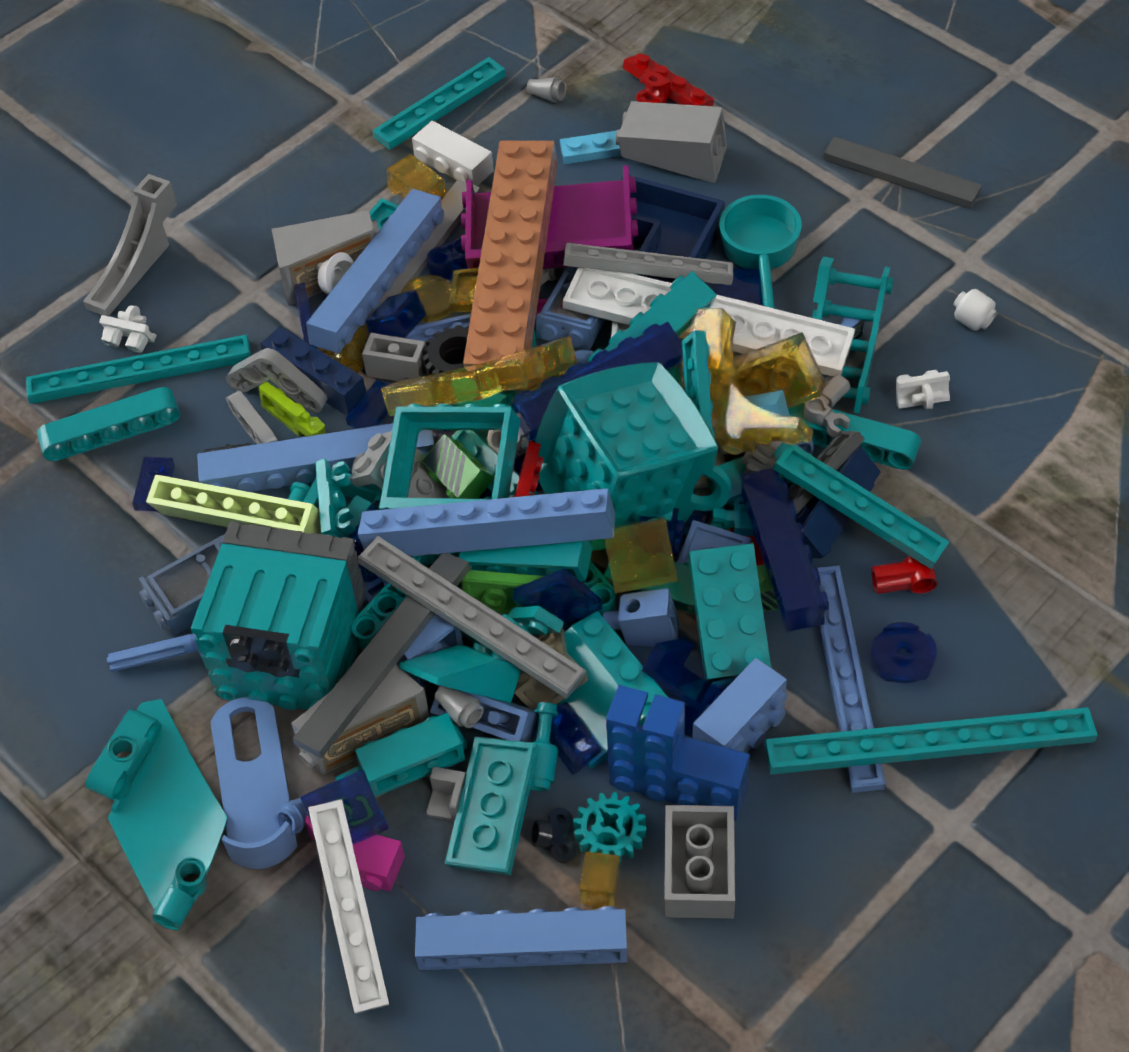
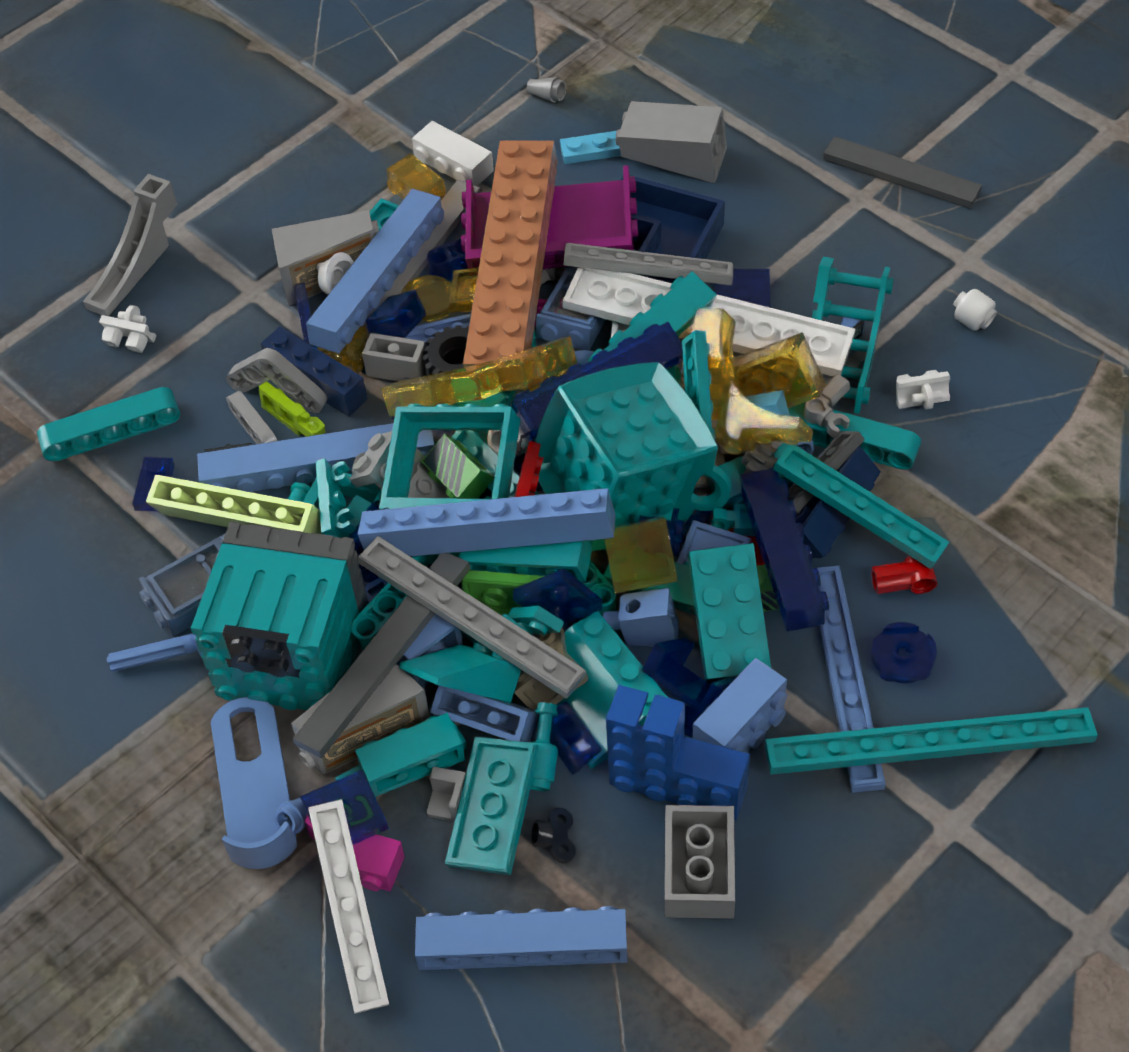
teal tile [26,334,252,404] -> none
teal panel [85,699,228,931] -> none
clear blue tile [346,379,402,429] -> none
teal plate [372,57,506,150] -> none
light grey cone [435,686,484,728] -> none
teal gear [574,792,647,865] -> none
clear yellow brick [579,852,620,909] -> none
red plate [622,53,714,107] -> none
teal piece [719,195,802,309] -> none

